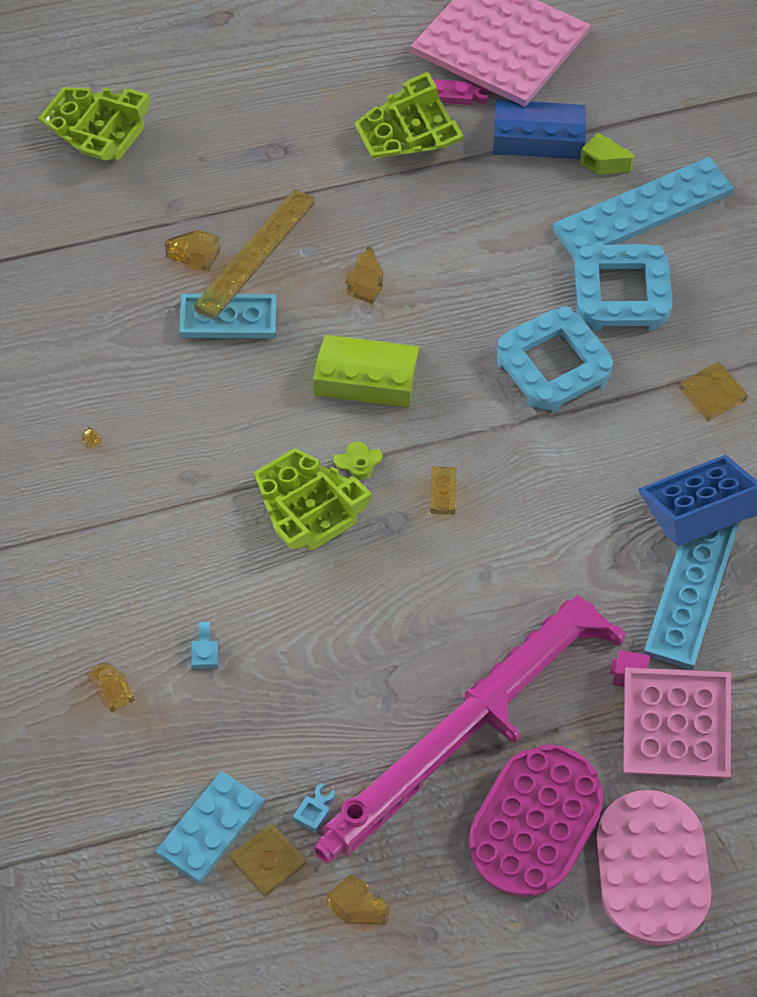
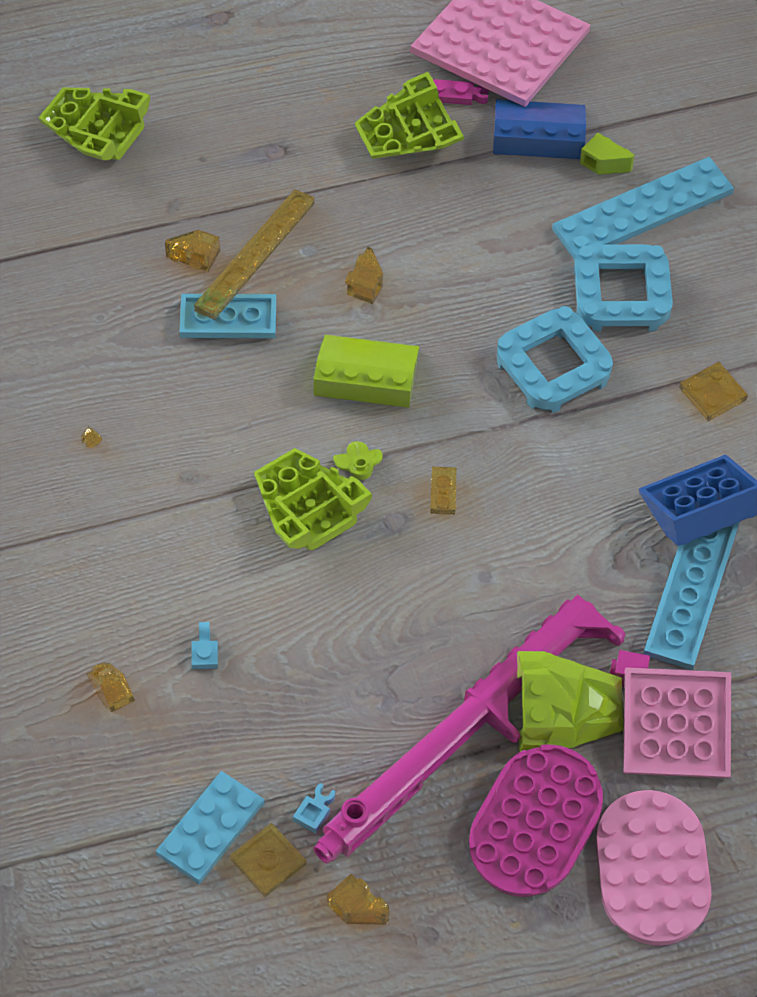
none -> lime wedge [517,651,623,752]

